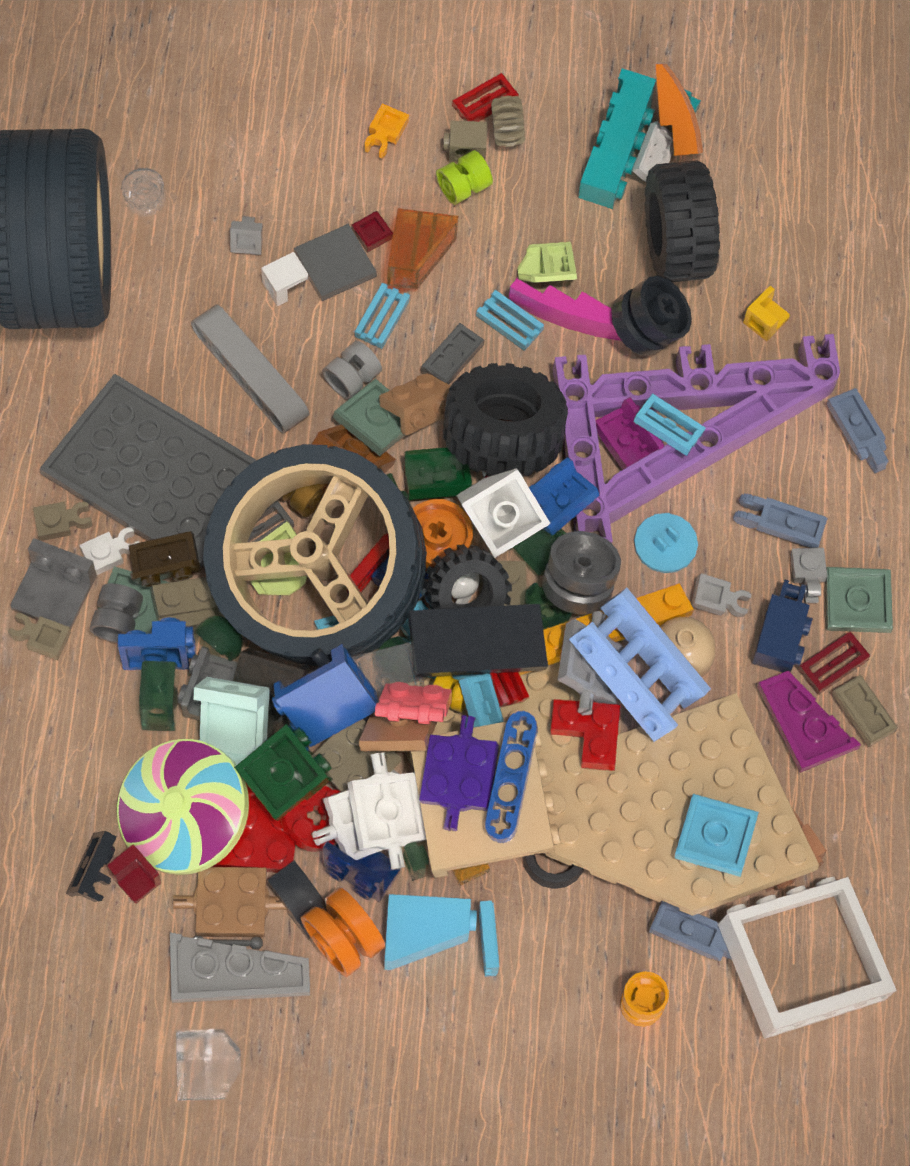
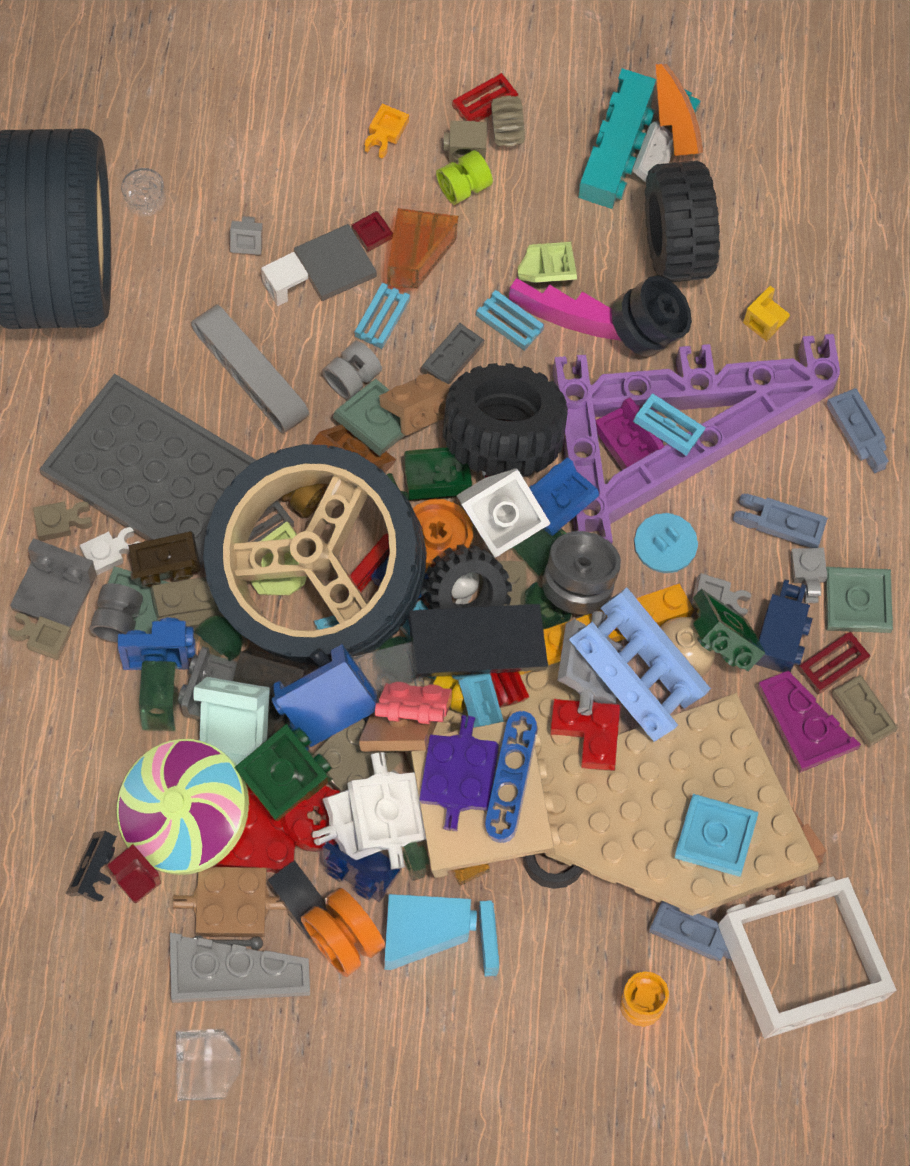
none -> dark green plate [693,588,765,672]

